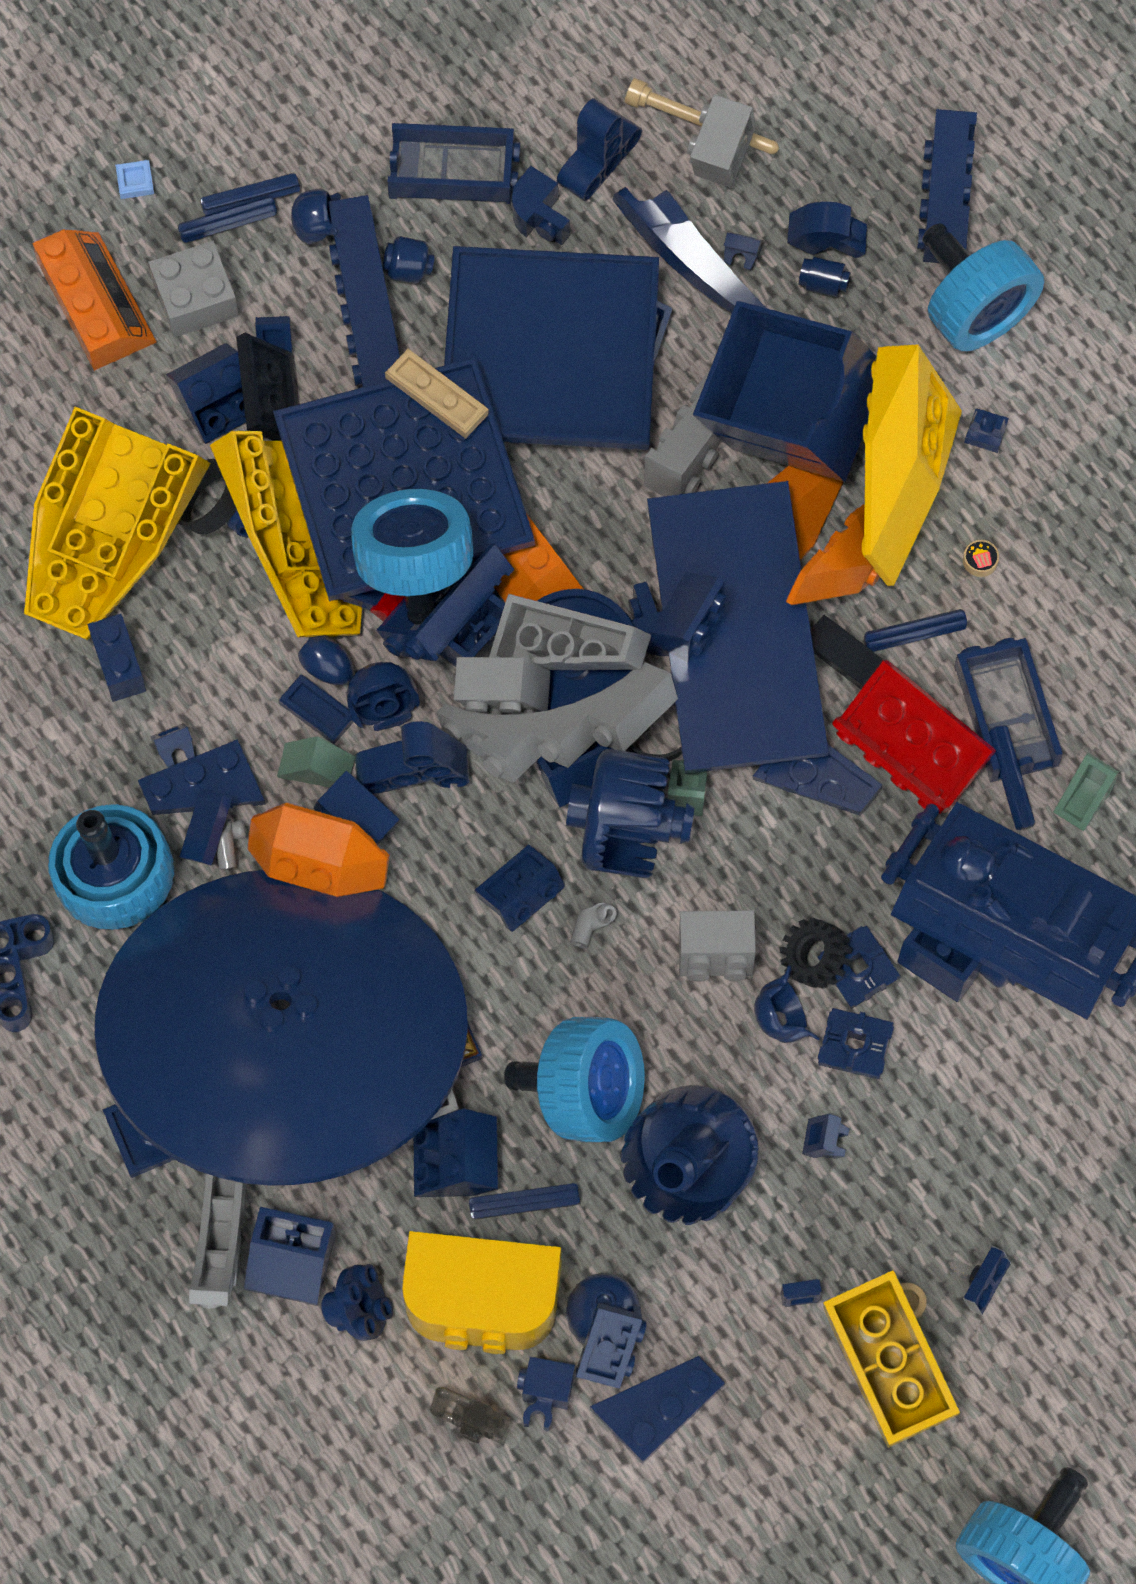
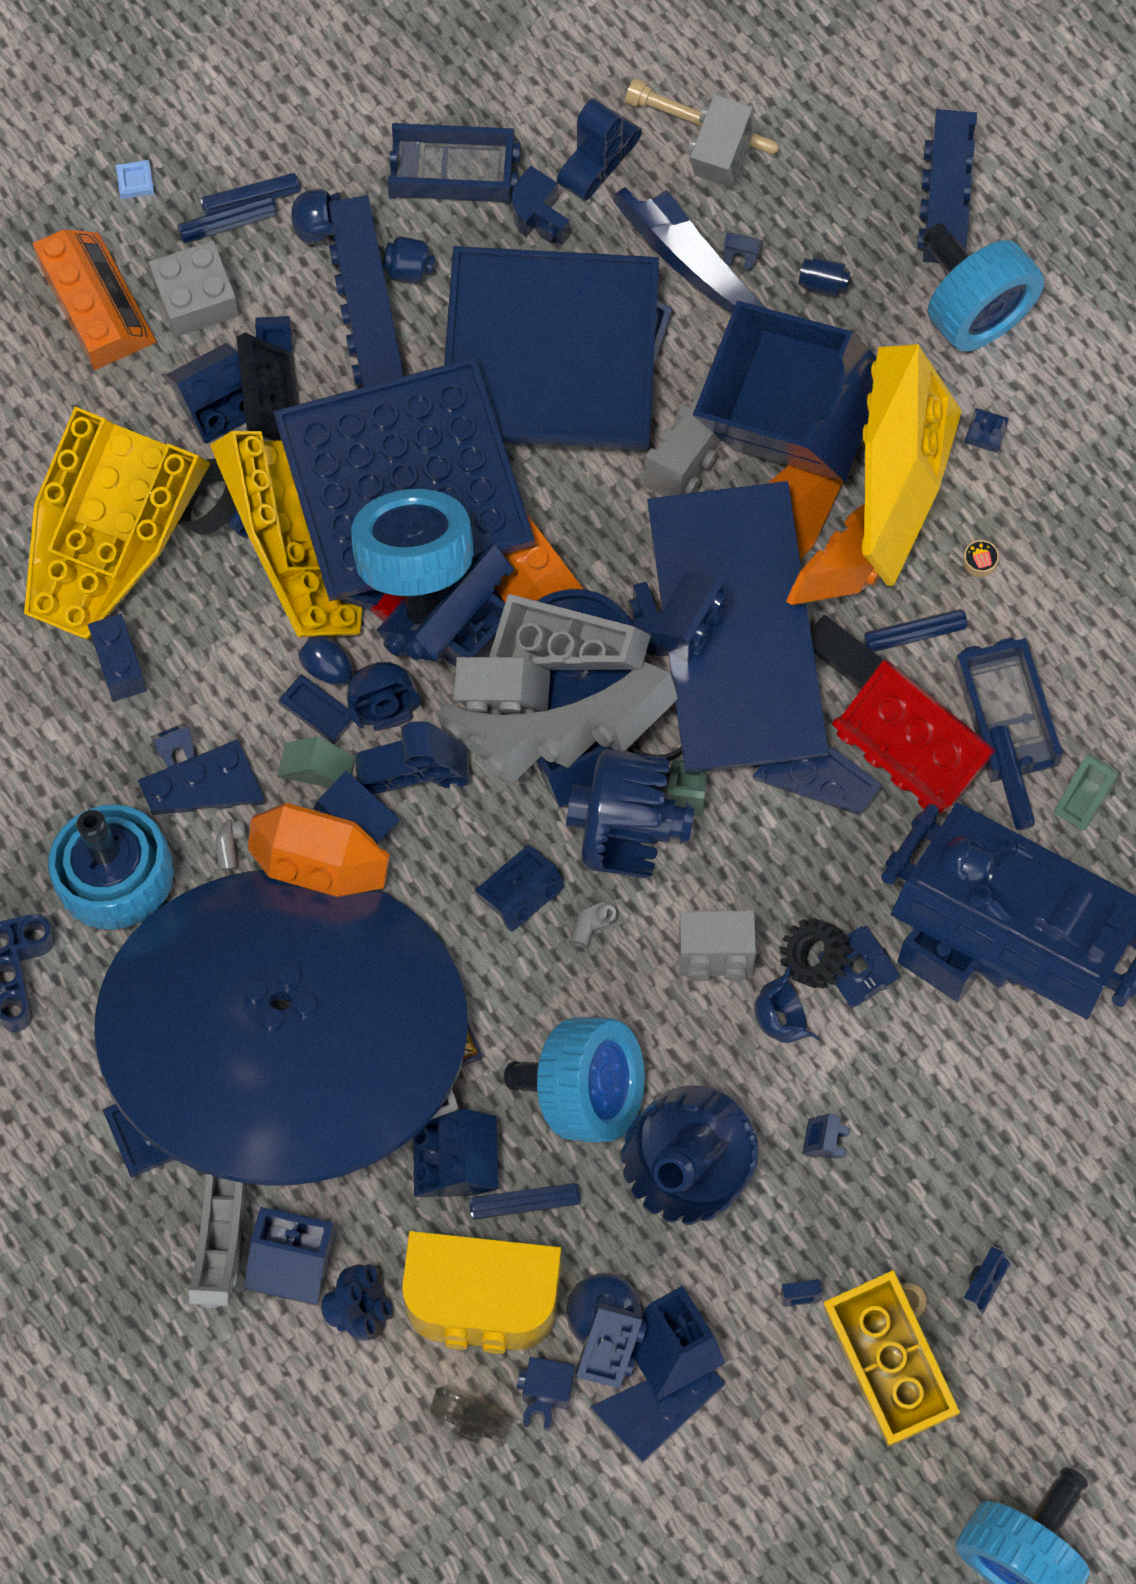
dark blue tile [179,788,233,865] -> none
tan tile [385,349,489,439] -> none
dark blue brick [787,202,867,258] -> none
dark blue piece [817,1008,894,1080] -> none
none -> dark blue slope [632,1286,726,1400]

